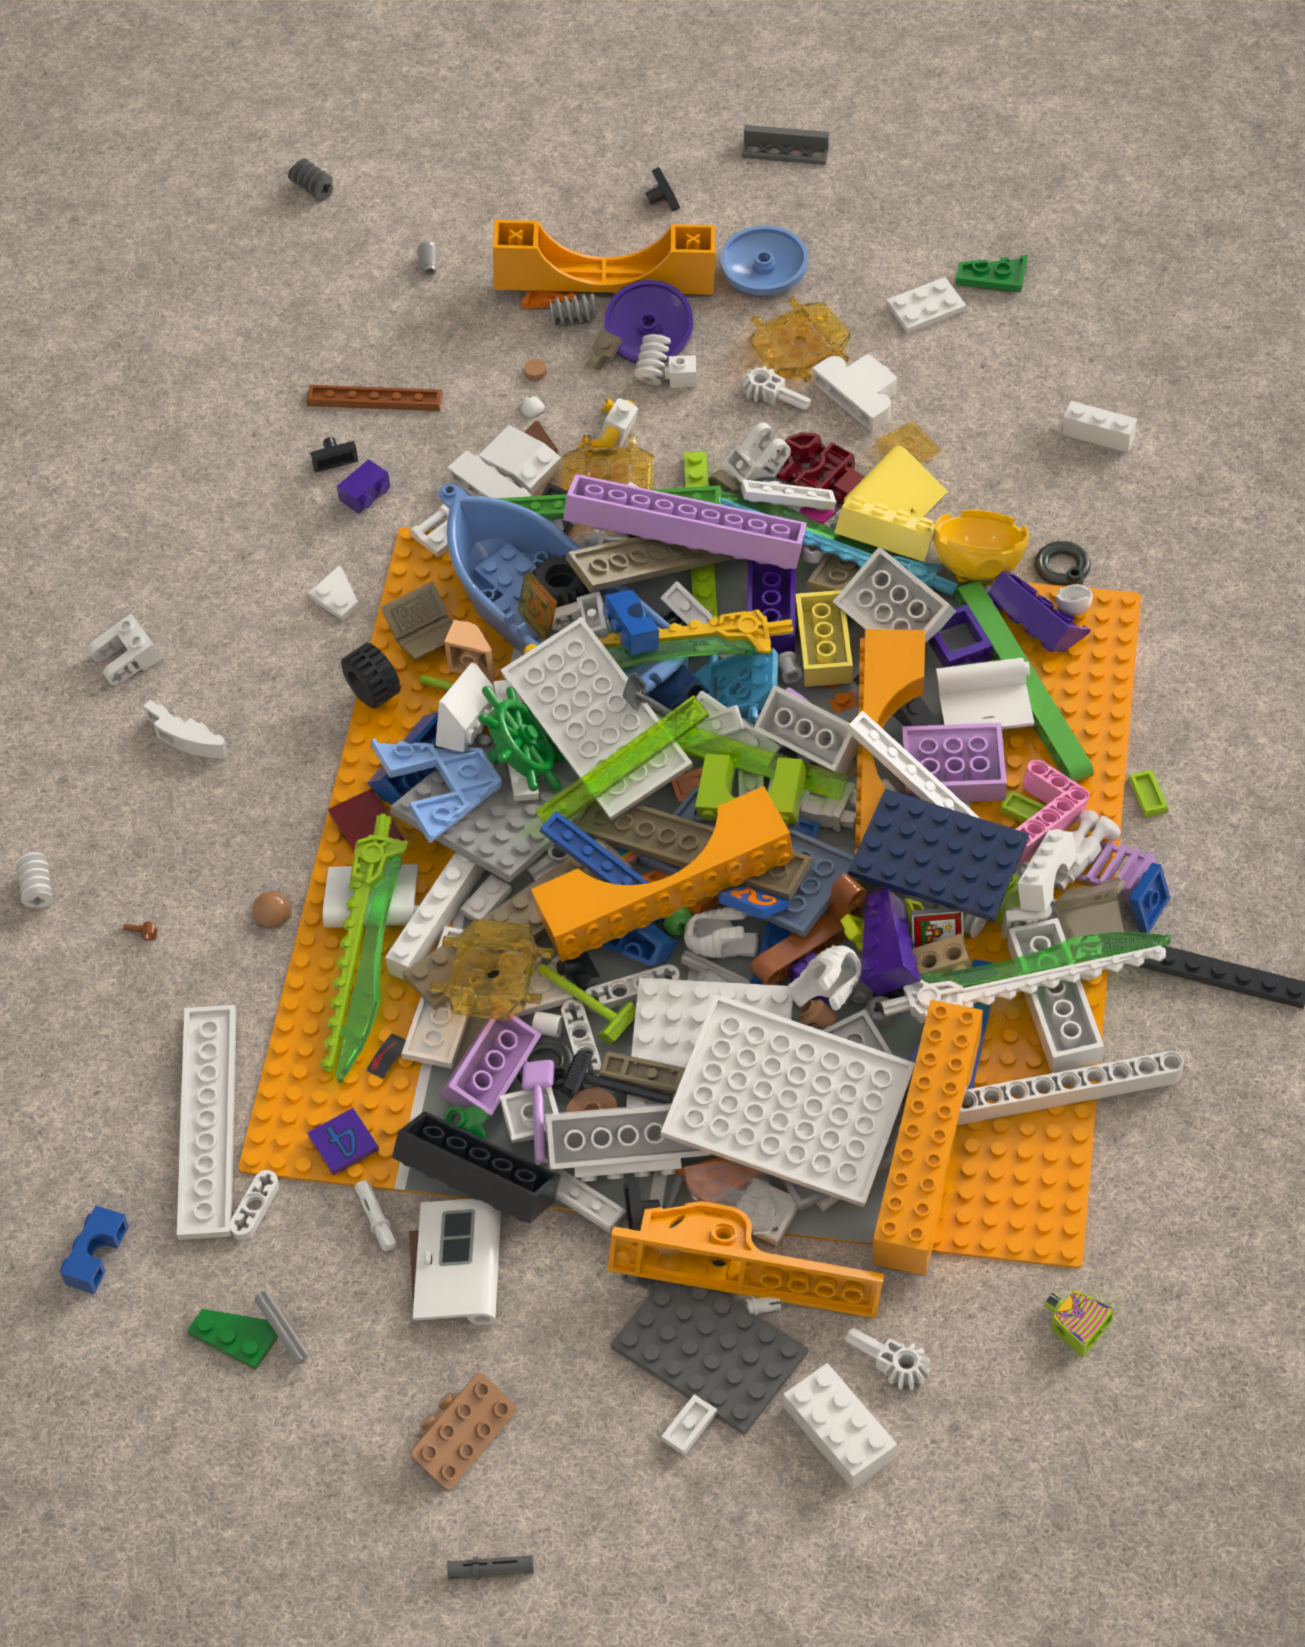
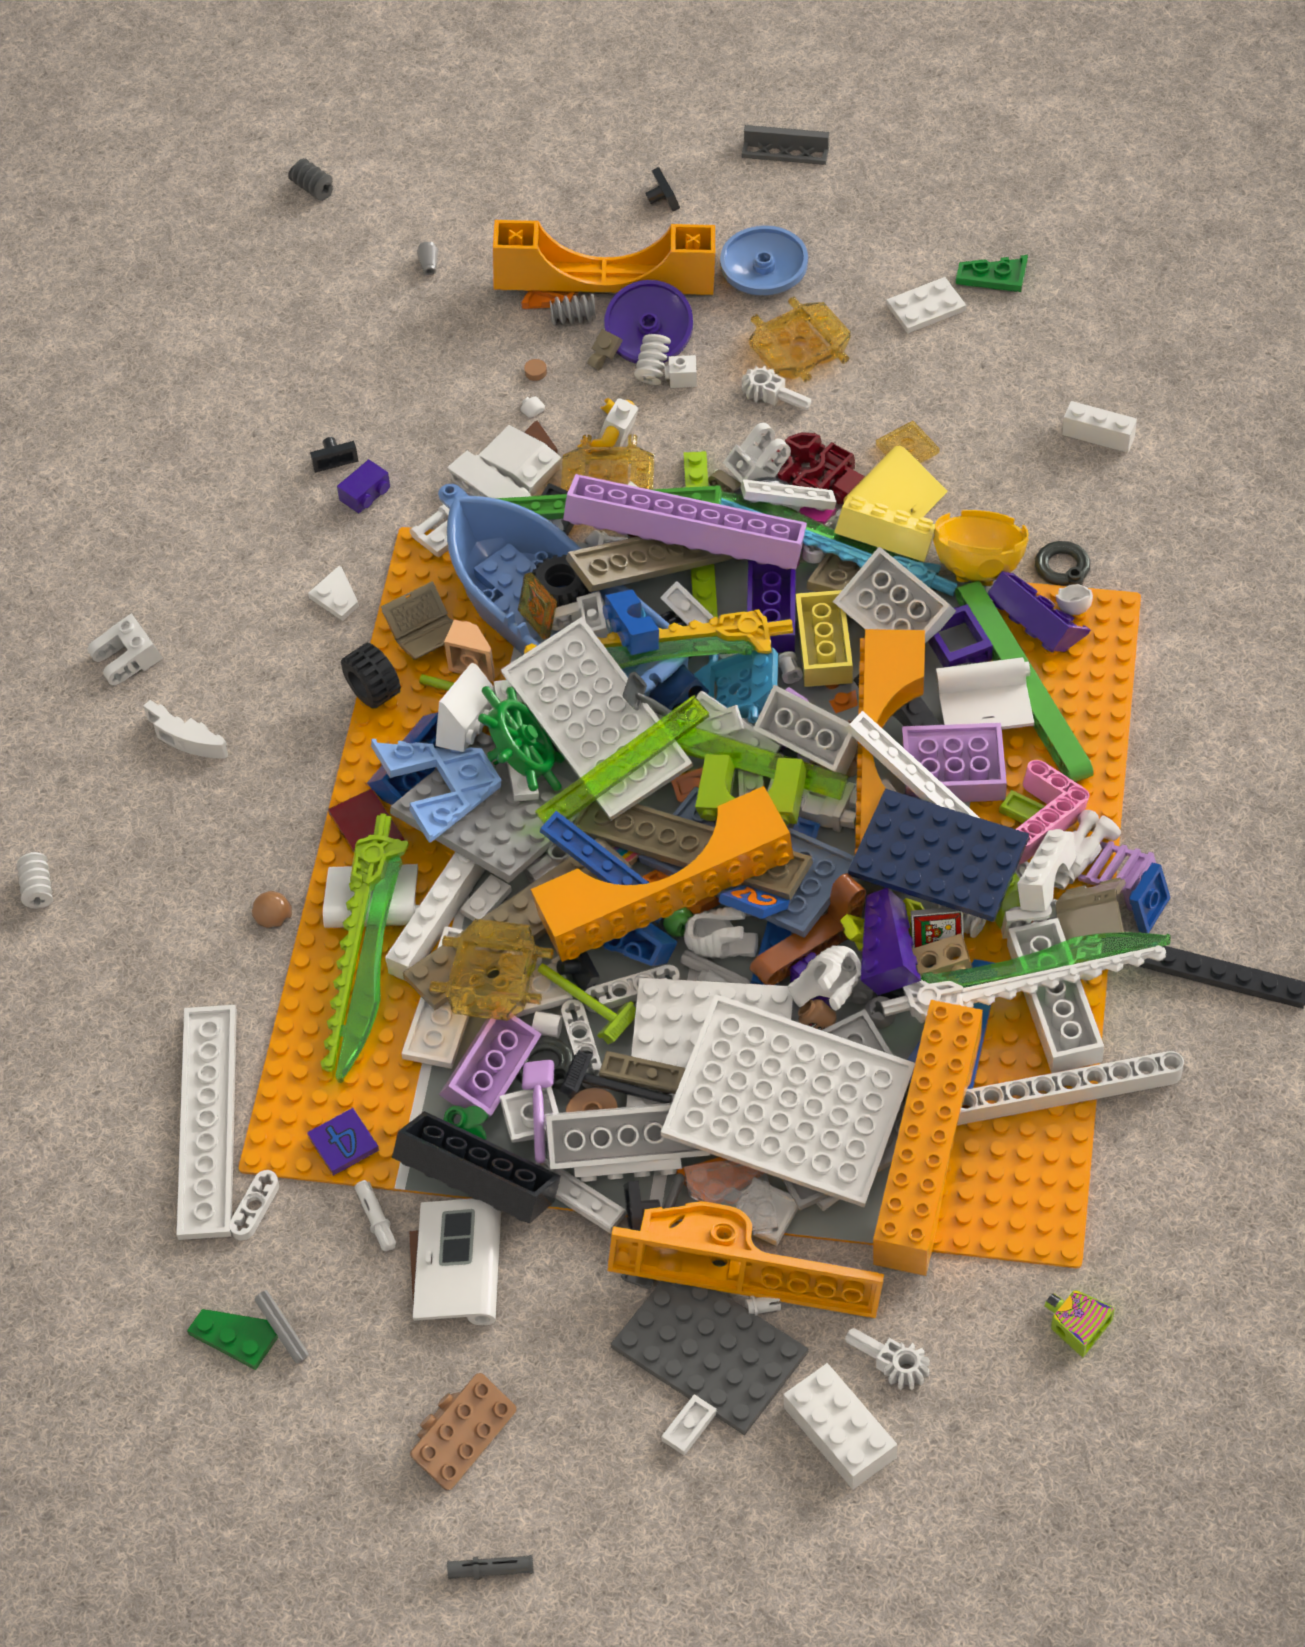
blue arch [60,1205,129,1294] -> none
dark orange hand [123,921,157,940] -> none
dark orange tile [306,385,443,411] -> none
black sticker [367,1034,406,1078] -> none
white brick [813,354,897,433] -> none
lime tile [1128,769,1168,818] -> none

